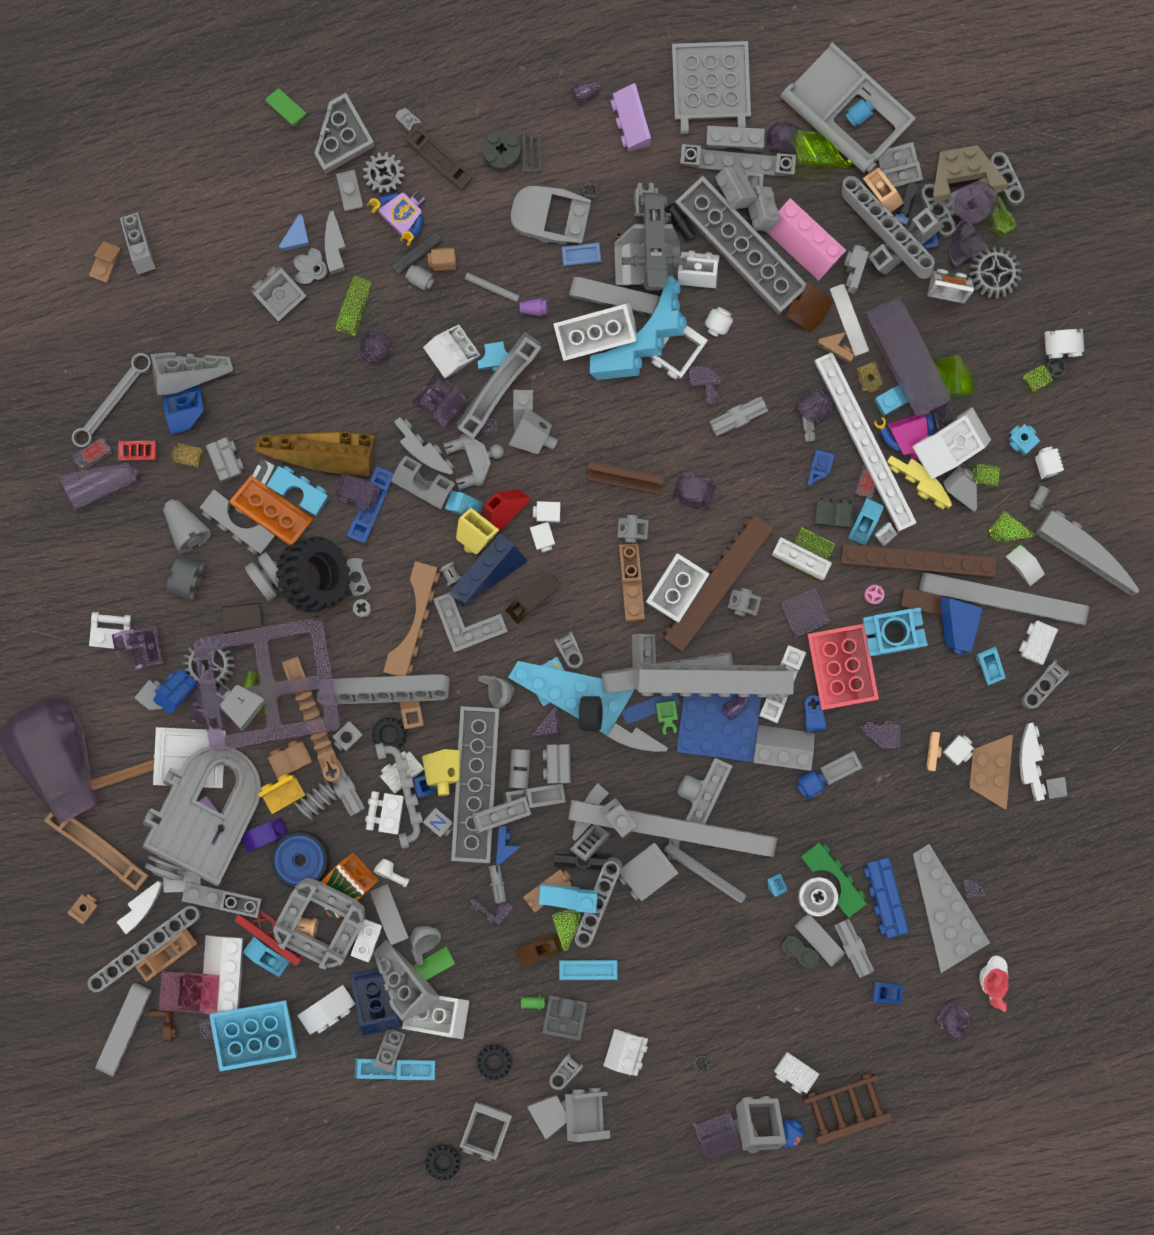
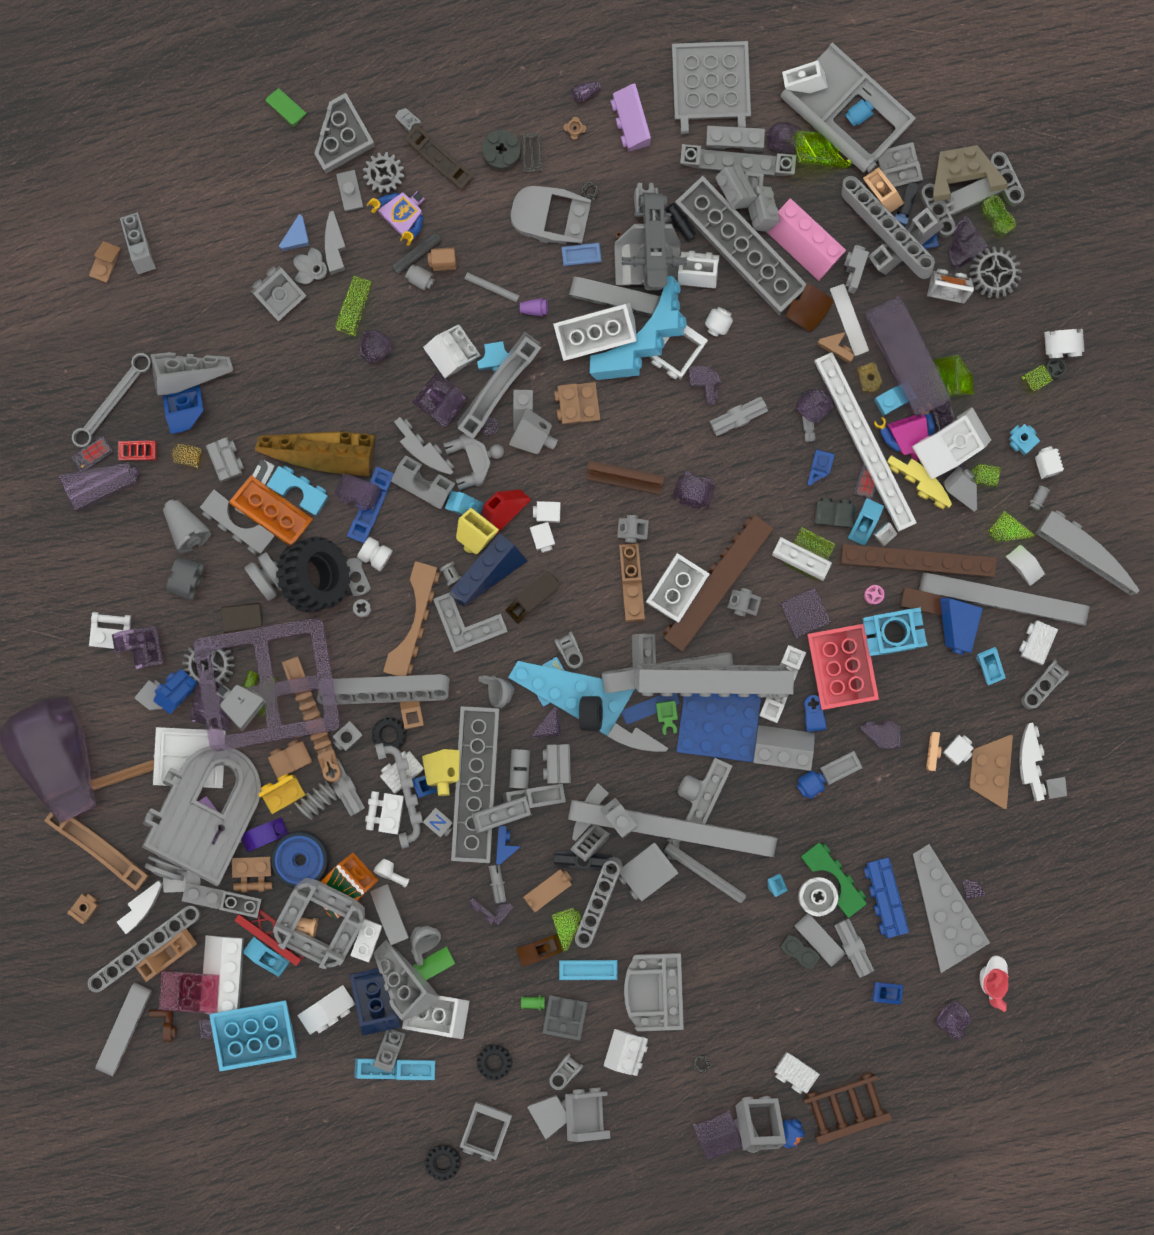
medium azure slope [539,884,598,913] -> none
clear purple cone [721,696,750,721] -> none
clear purple brick [954,181,998,223] -> none
none -> medium nougat brick [232,857,273,893]
none -> white wheel [357,537,393,571]
none -> medium nougat plate [554,382,600,425]
none -> medium nougat plate [564,117,586,140]
none -> light grey slope [624,953,684,1031]
none -> white slope [782,60,828,93]

